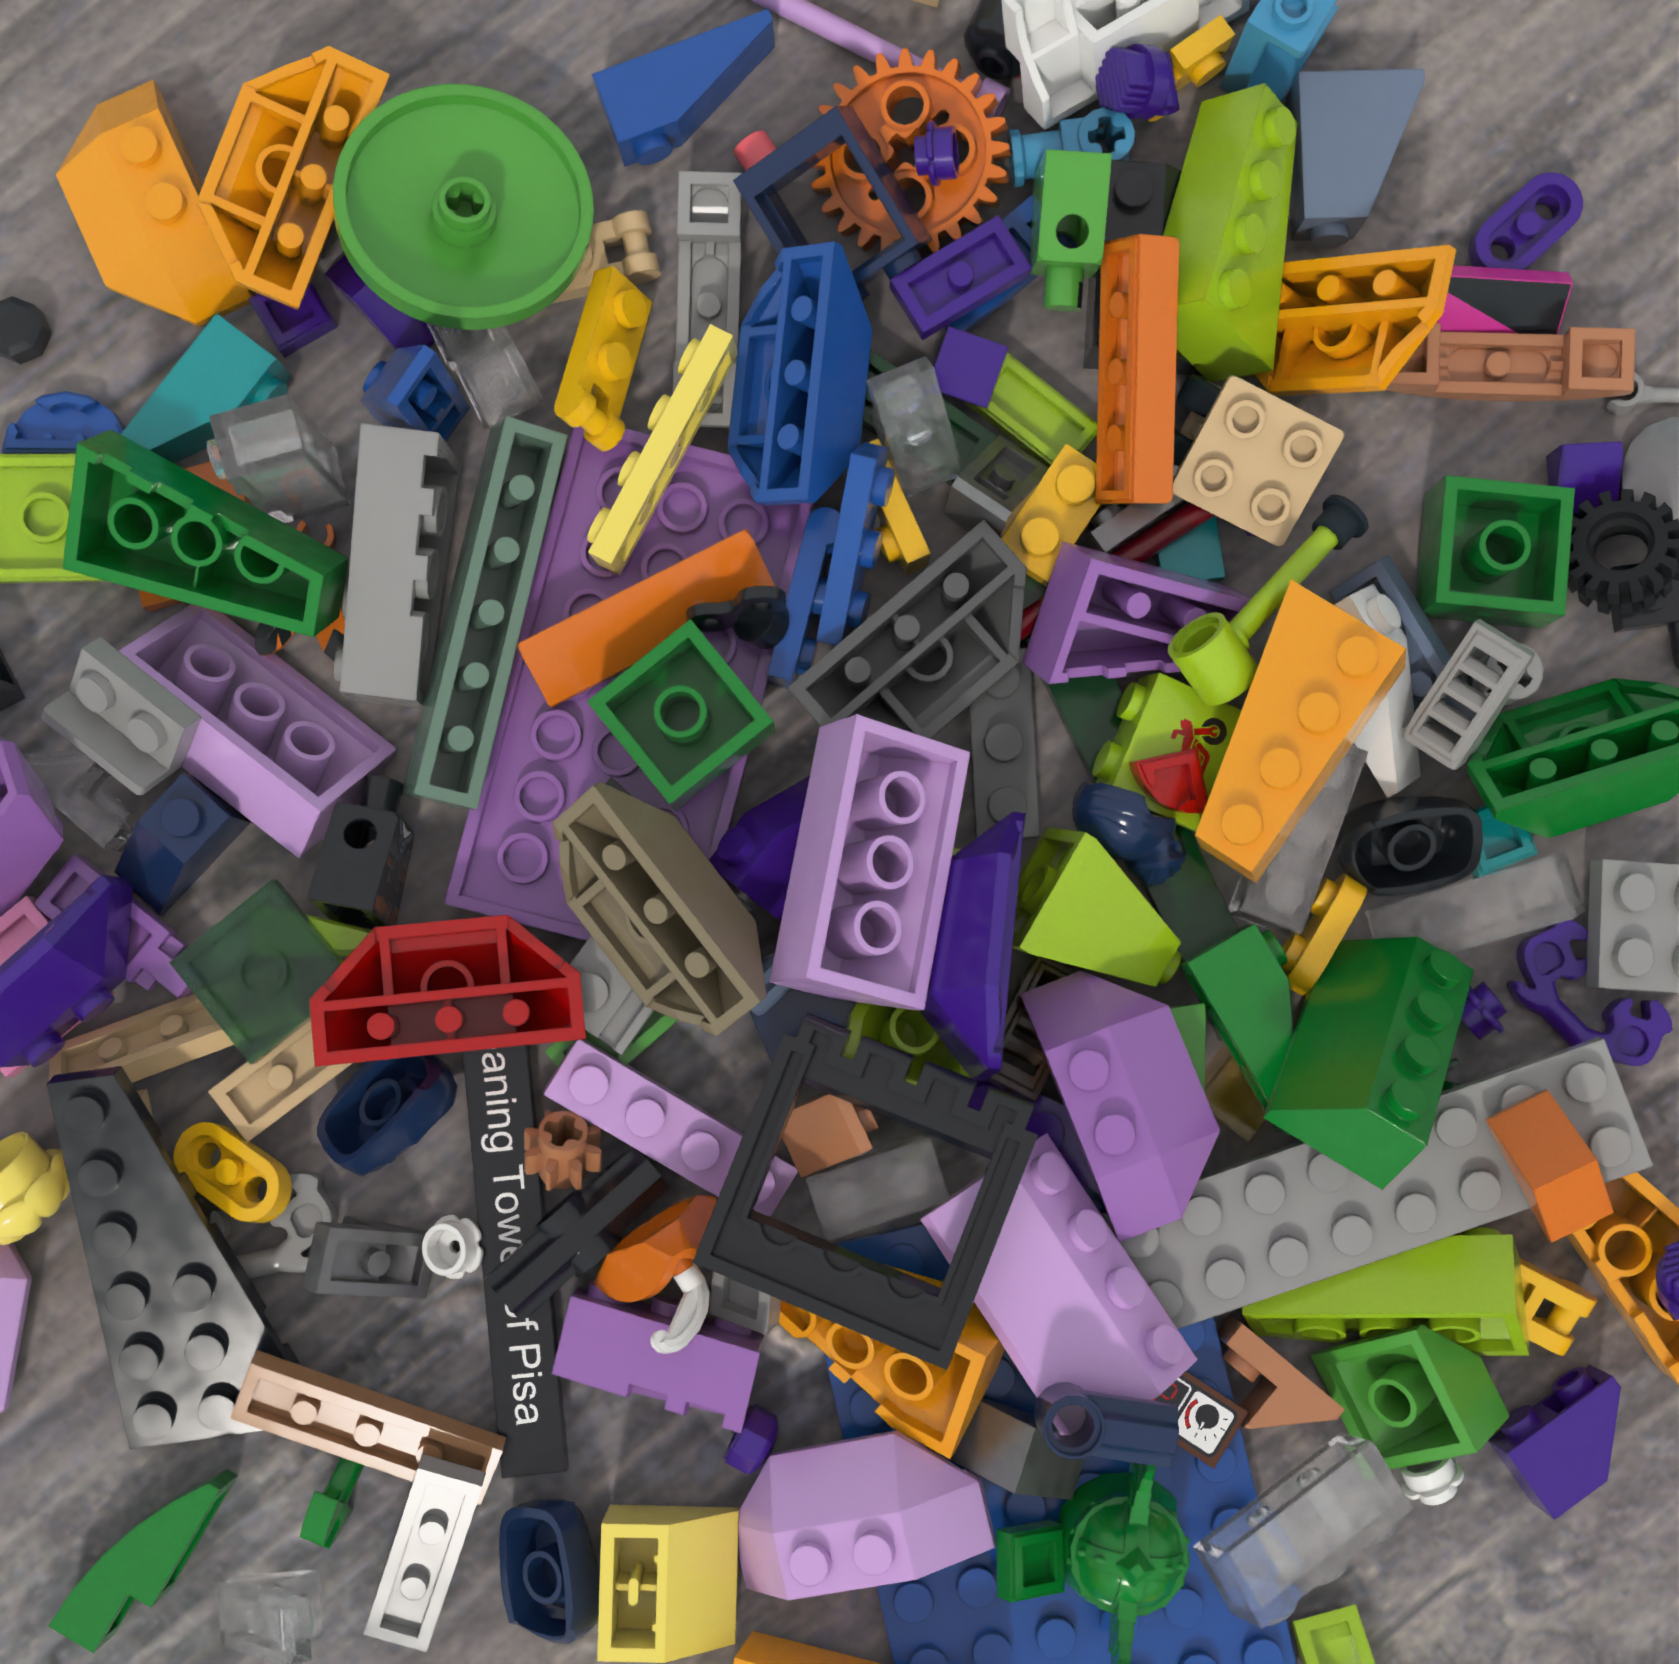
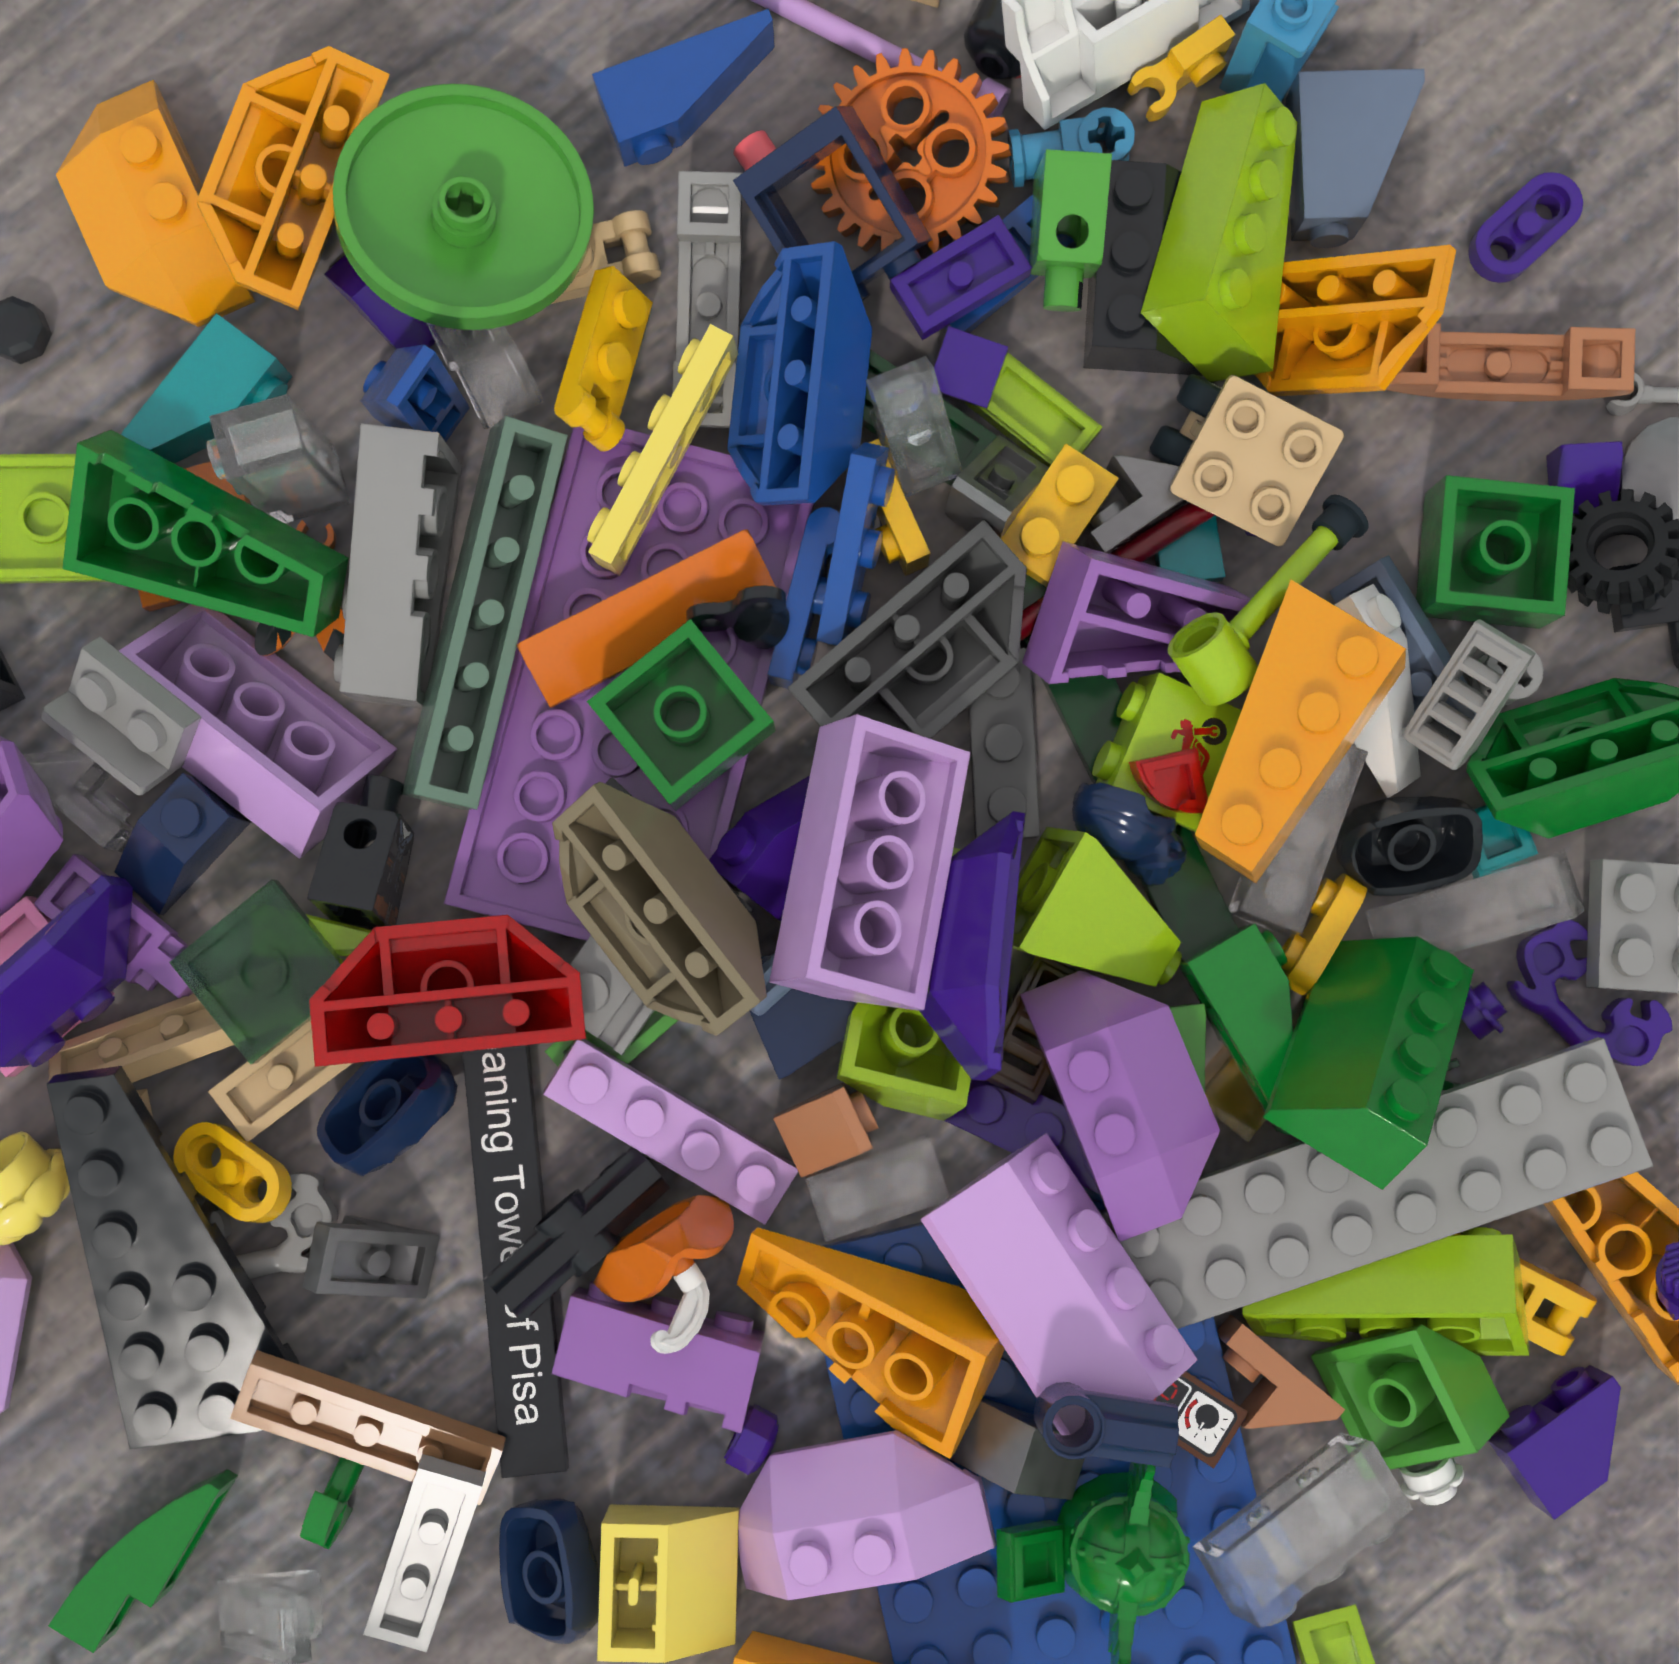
blue tile [1,391,125,454] -> none
dark purple tile [248,282,338,358] -> none
white plate [422,1214,484,1279] -> none
nougat gear [524,1110,602,1191] -> none
black hinge [692,1013,1038,1370] -> none
light grey tile [709,1271,781,1335] -> none
dark purple plate [914,121,959,186] -> none
dark purple piece [1095,44,1180,120] -> none
orange slope [1096,234,1179,504] -> none
black tile [1436,265,1573,335] -> none
orange slope [1484,1089,1614,1243] -> none

